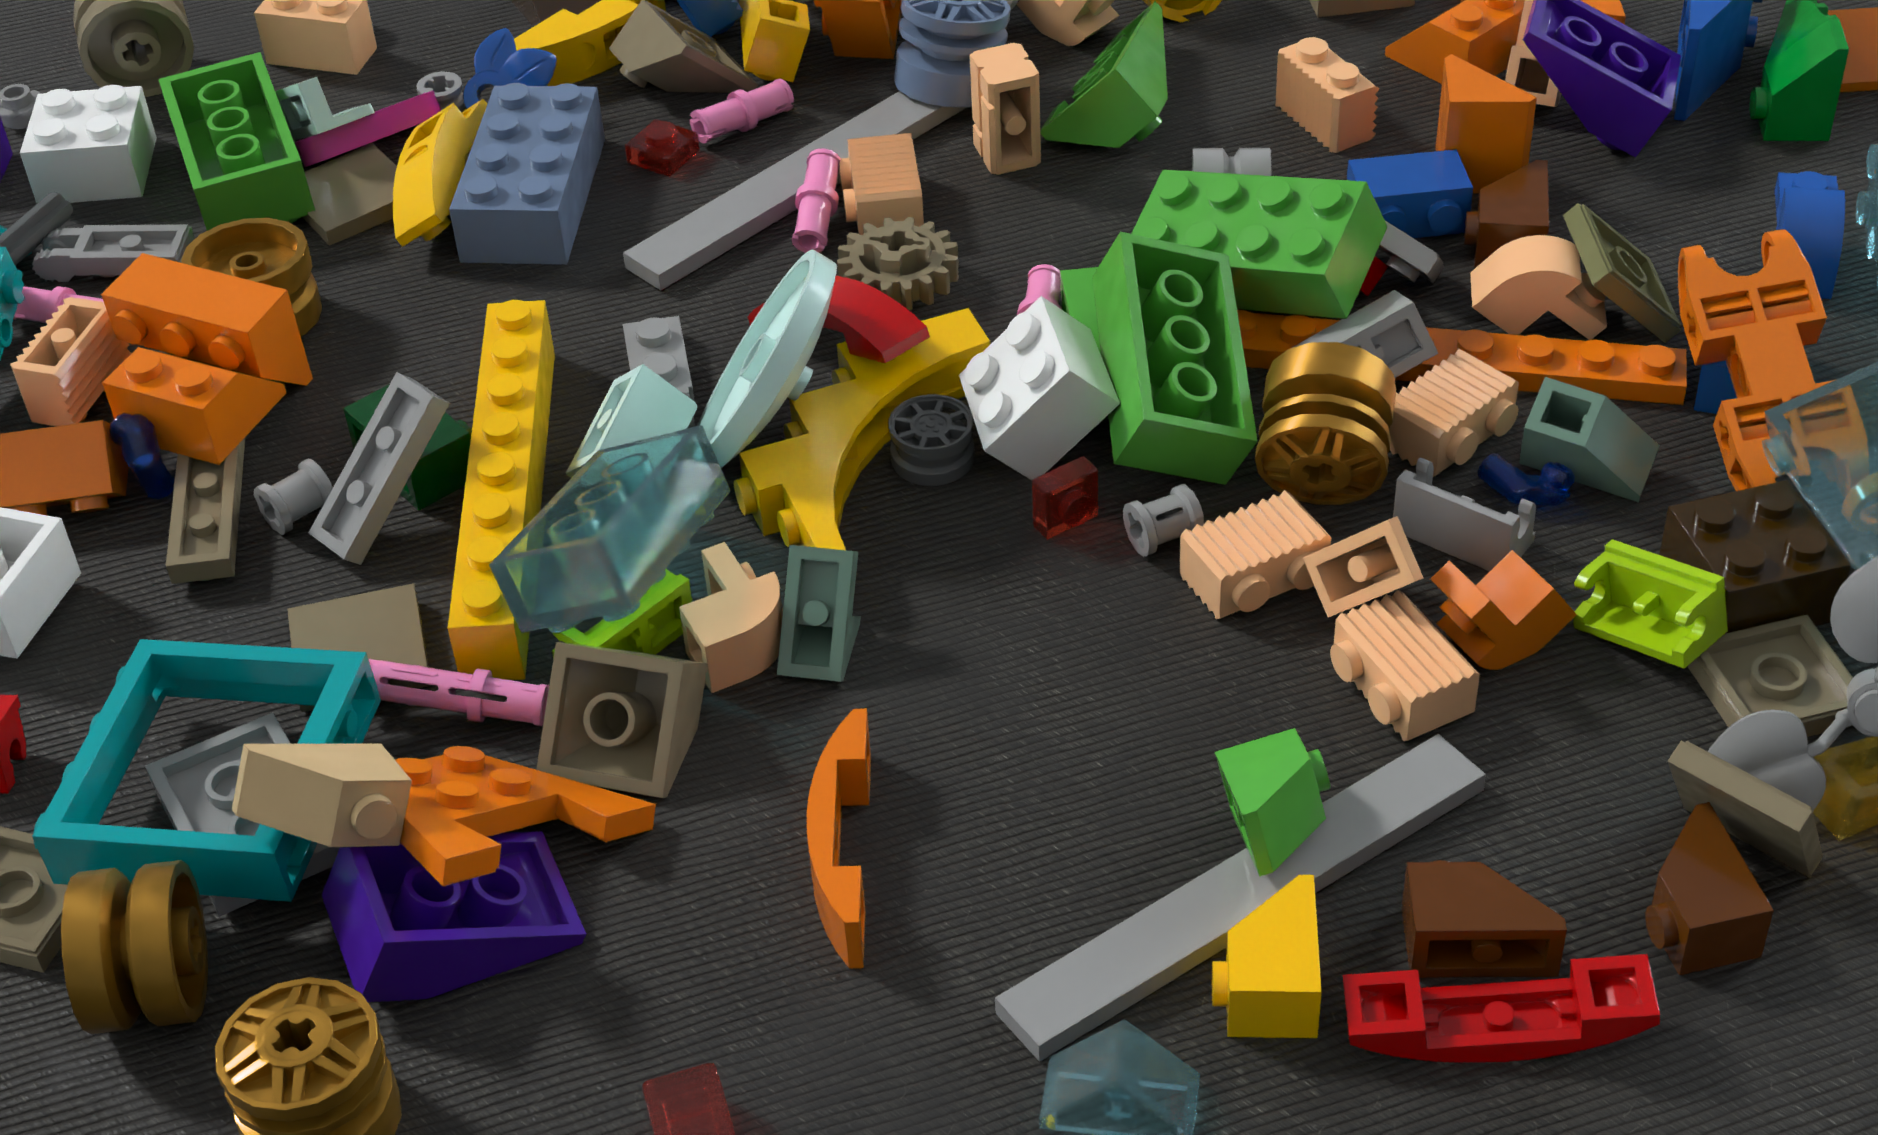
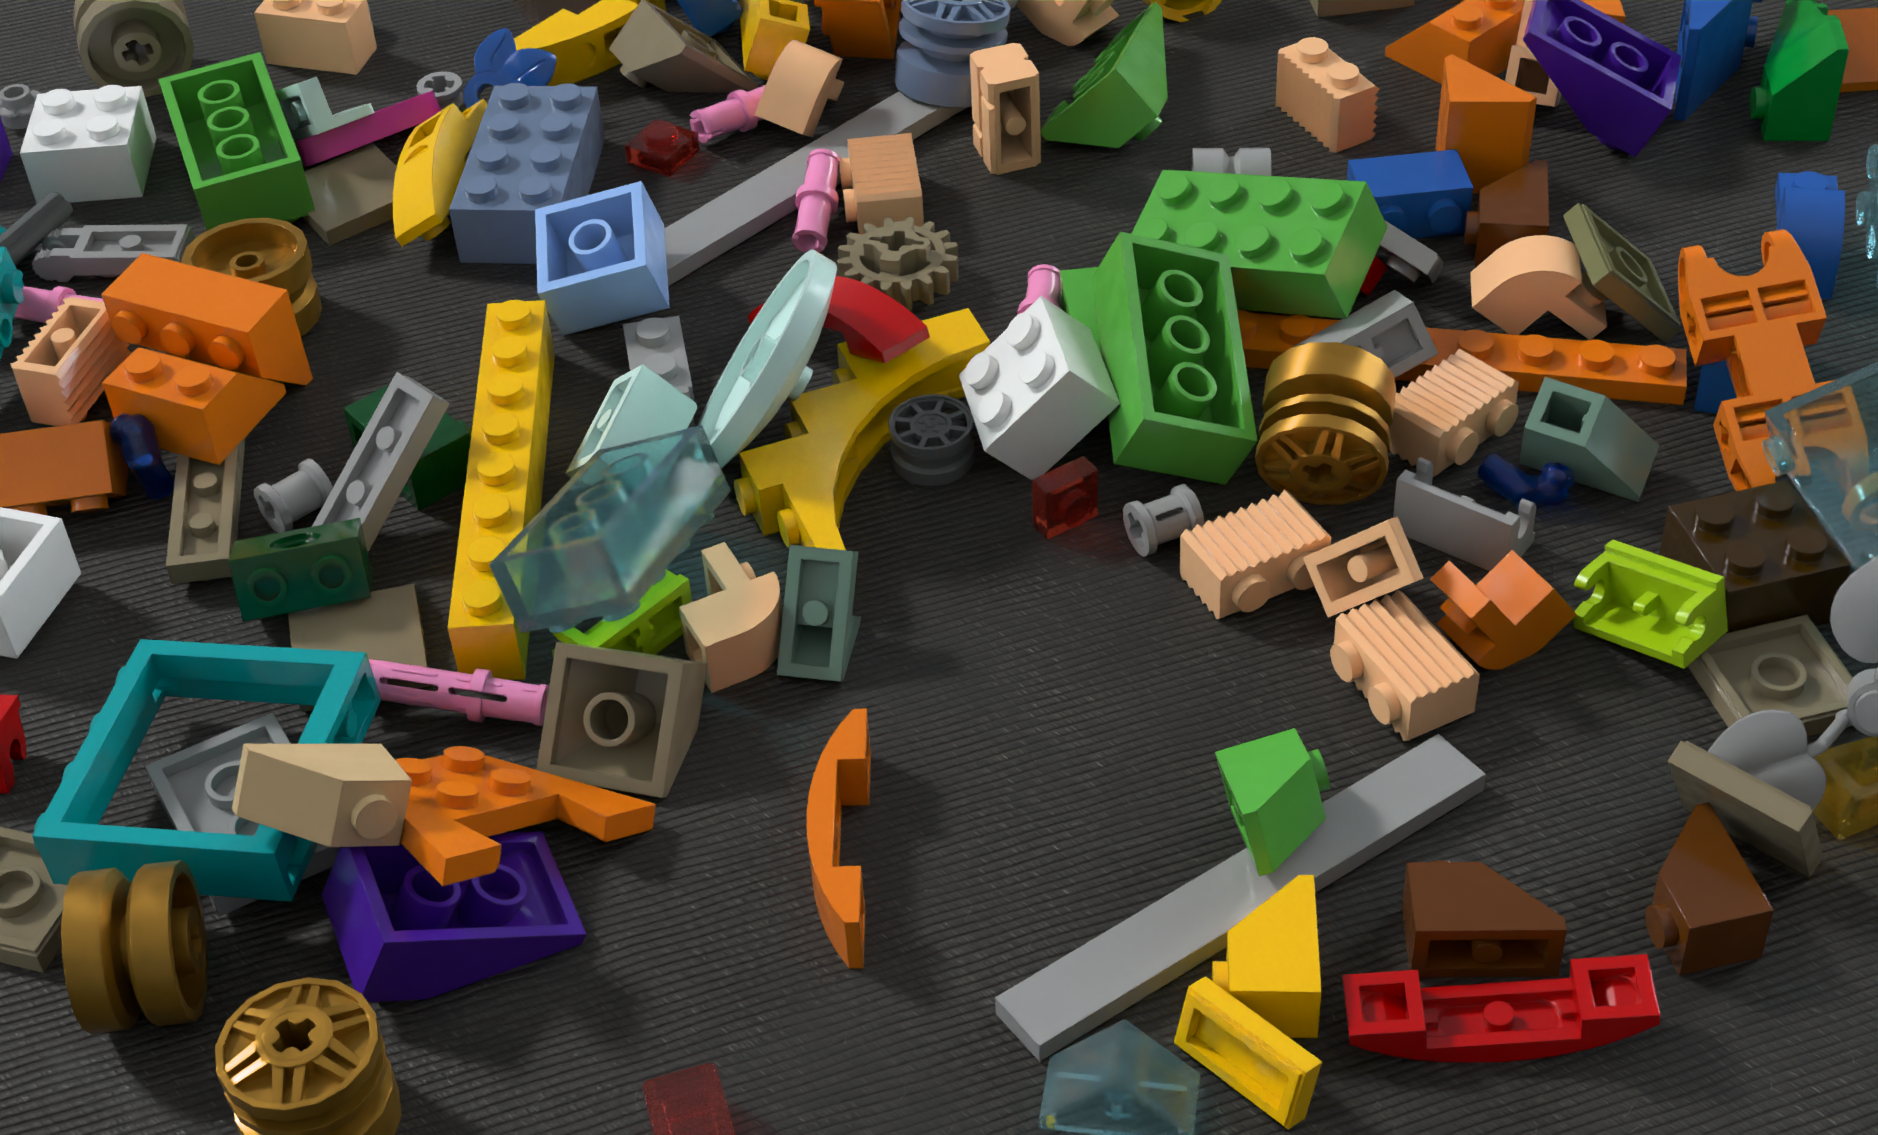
none -> dark green brick [228,518,373,622]
none -> light blue brick [535,181,670,336]
none -> light nougat brick [755,40,845,137]
none -> yellow tile [1174,976,1322,1130]

